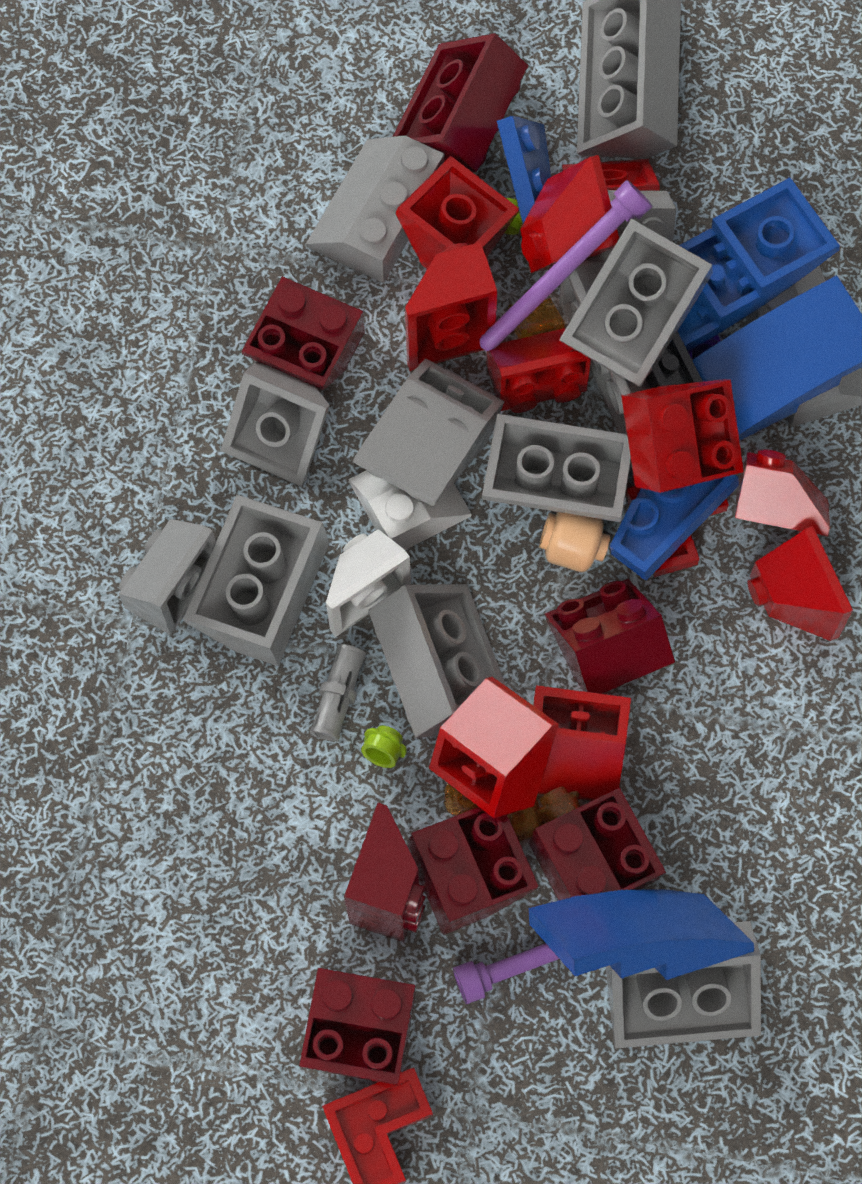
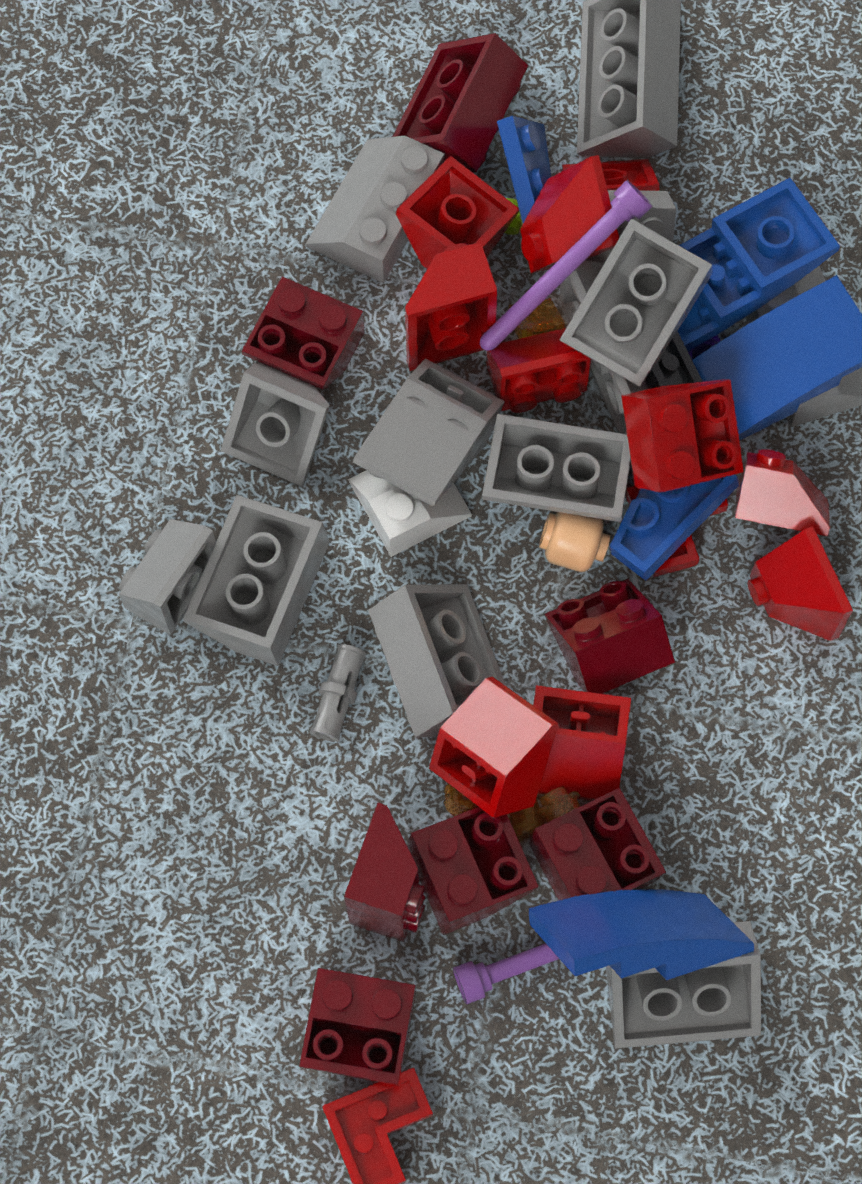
white slope [326,529,411,637] -> none
lime plate [361,725,407,768] -> none

